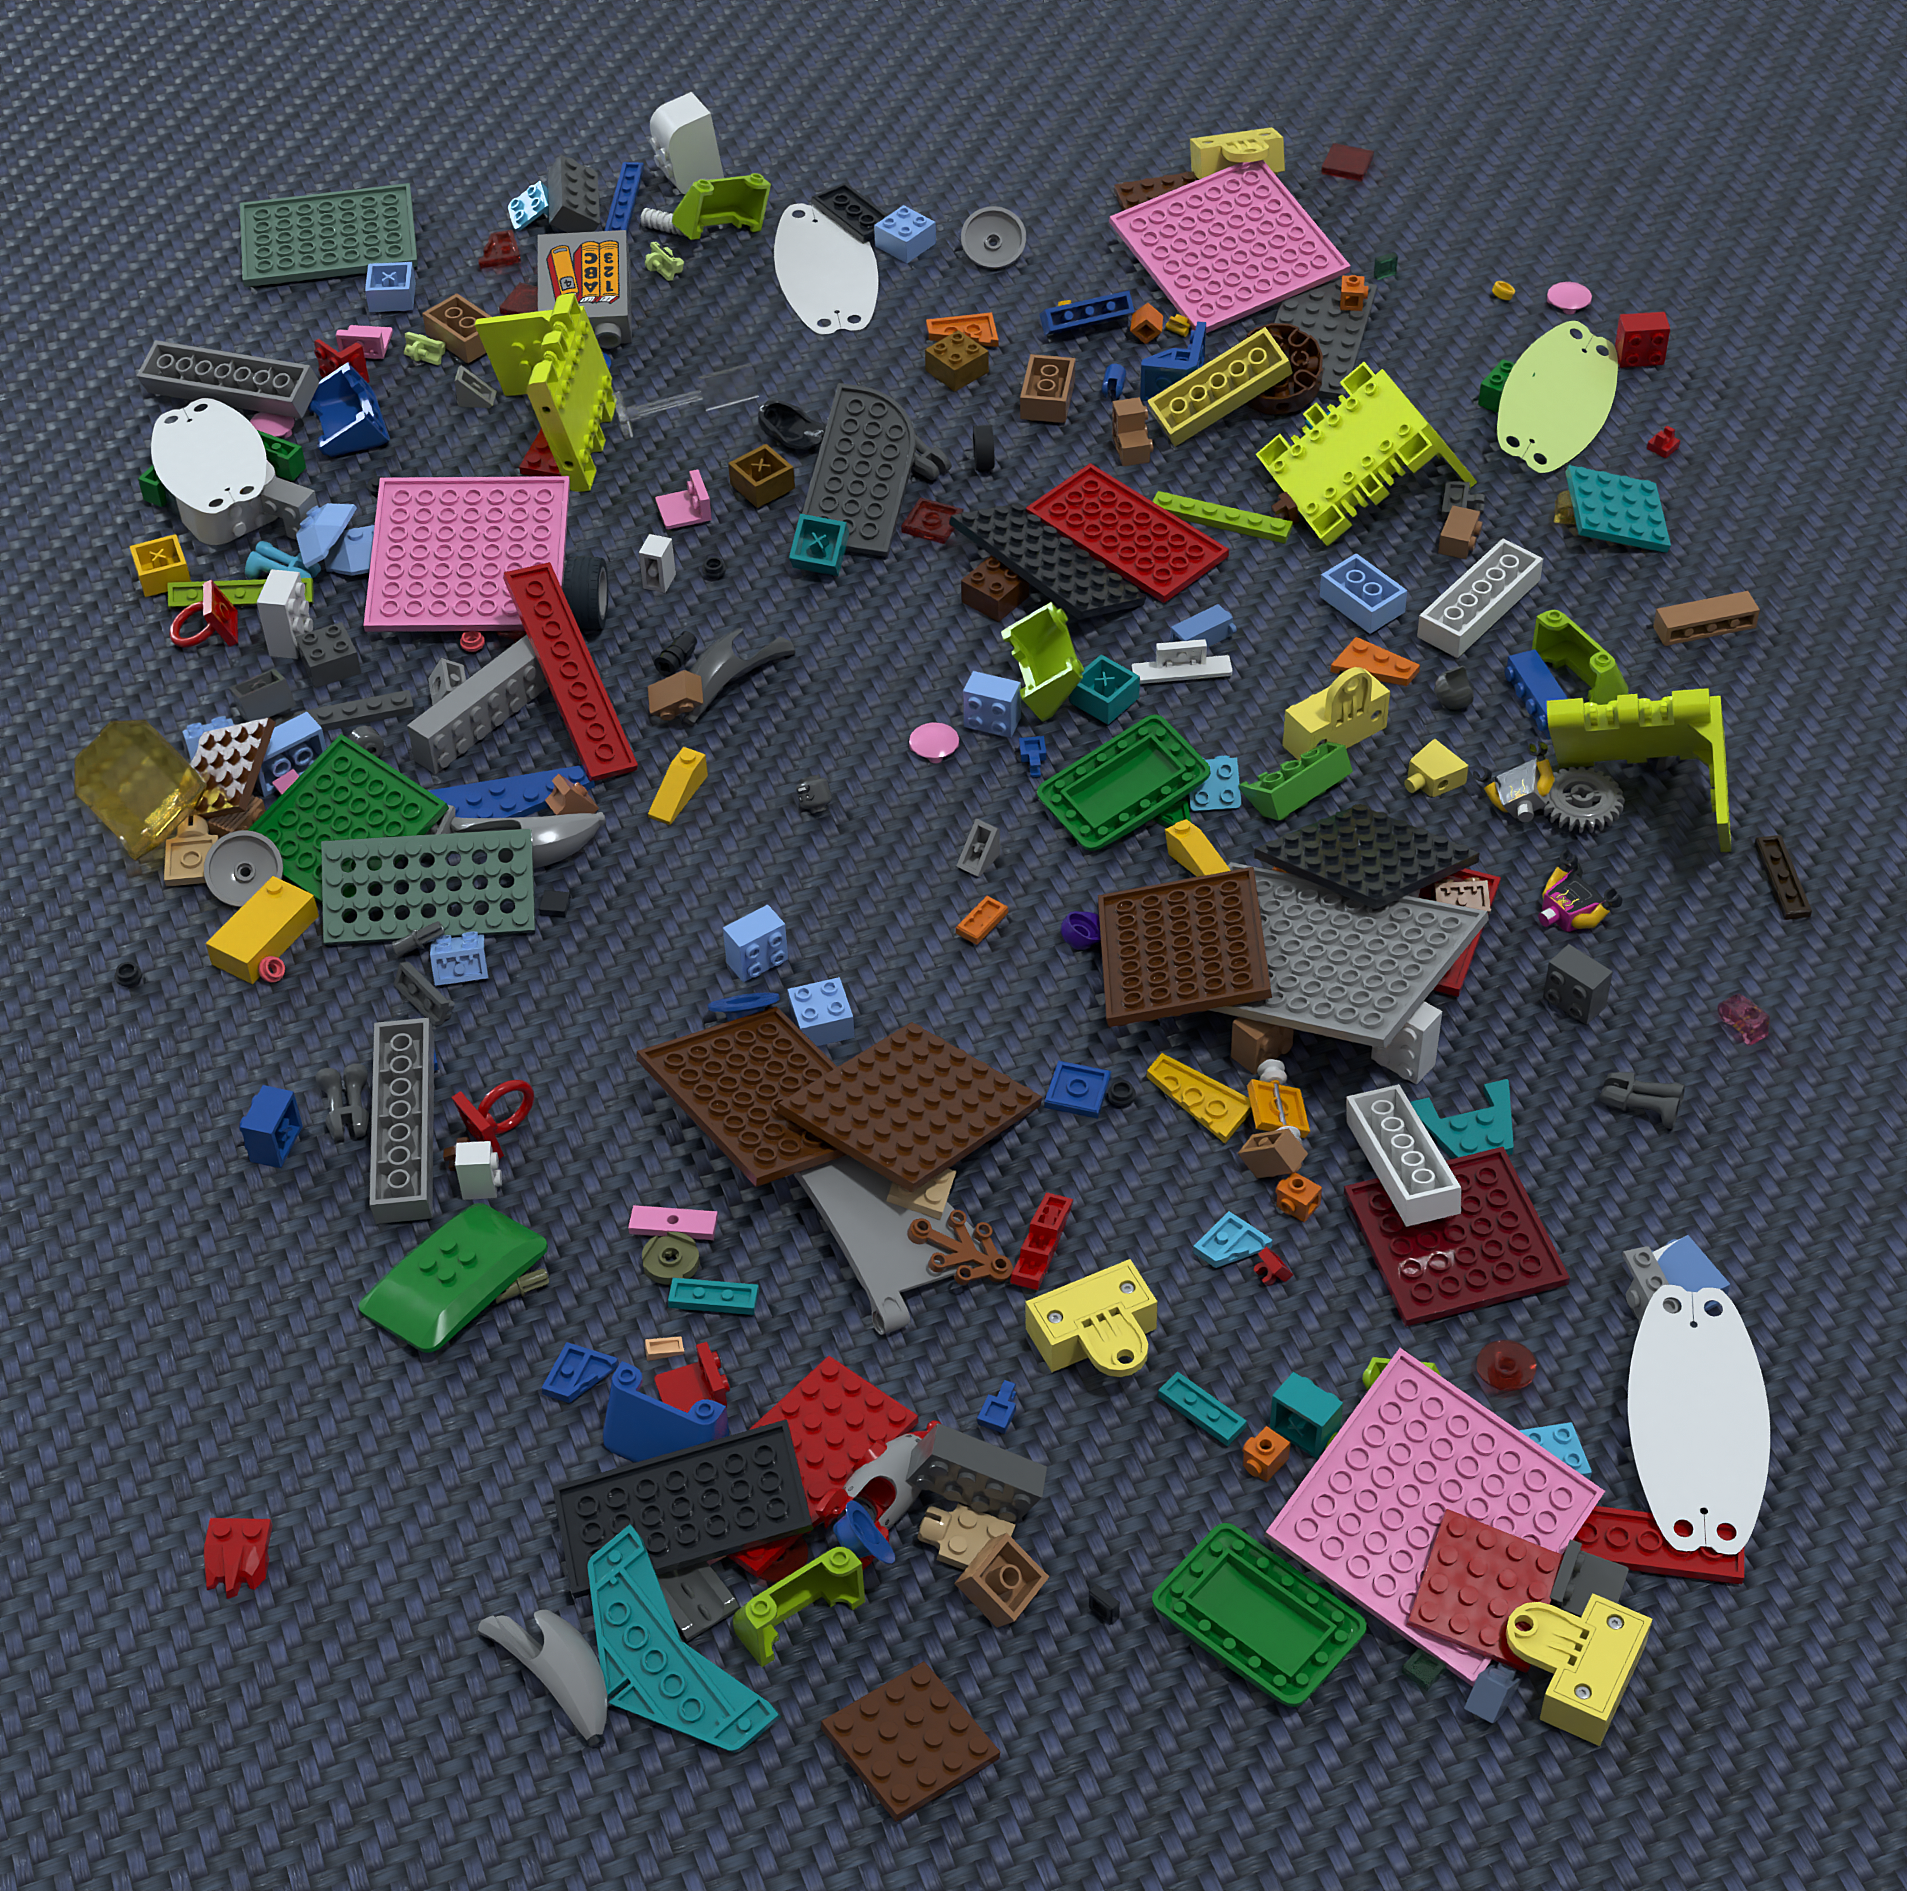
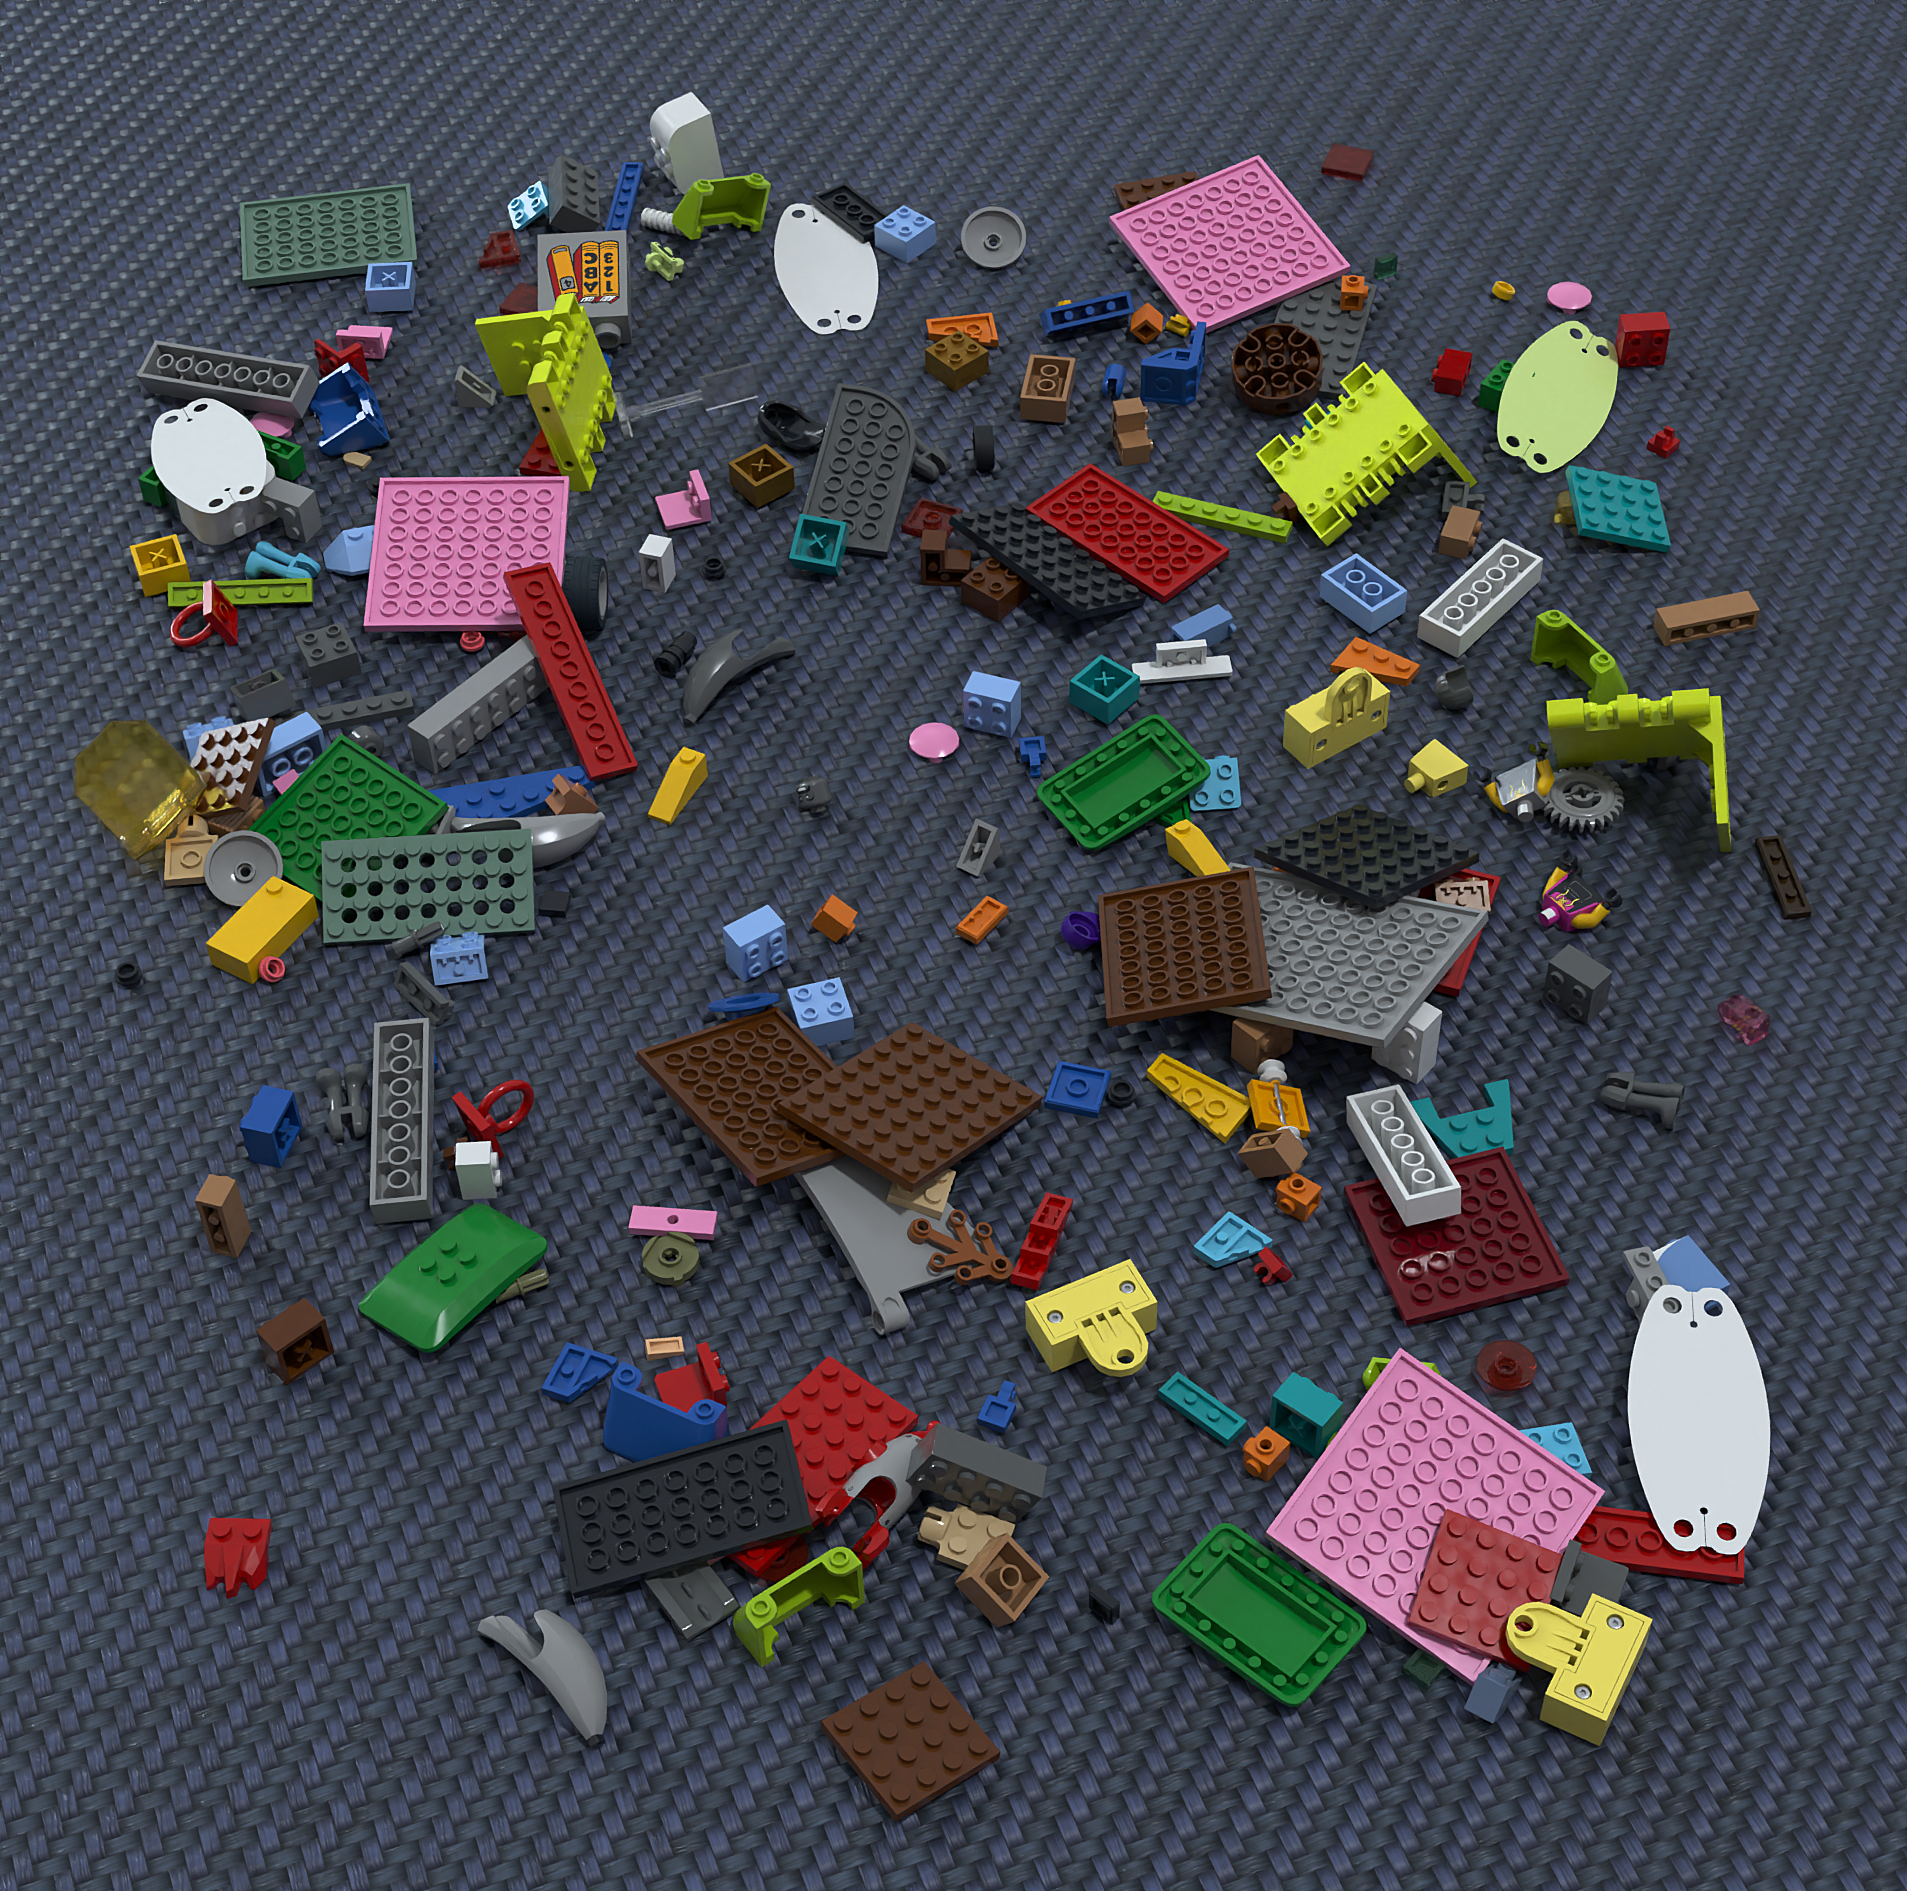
white brick [257,569,313,659] -> none
light blue wedge [296,503,357,568] -> none
yellowish green hips [404,332,446,365] -> none
medium nougat brick [422,293,491,363] -> none
light grey brick [428,658,466,705] -> none
teal wing [588,1524,781,1753] -> none
medium nougat brick [648,670,703,720] -> none
teal plate [668,1278,759,1315] -> none
blue piece [833,1500,895,1564] -> none
lime windscreen [1001,602,1085,722] -> none
light yellow brick [1147,327,1293,447] -> none
light yellow brick [1190,127,1285,179] -> none
bright green wedge [1238,741,1353,820] -> none
blue brick [1504,649,1568,740] -> none
none -> medium nougat brick [195,1174,251,1258]
none -> reddish brown brick [256,1297,334,1385]
none -> tan piece [343,452,372,470]
none -> orange brick [811,894,858,943]
none -> reddish brown brick [920,530,972,587]
none -> red brick [1431,348,1473,397]

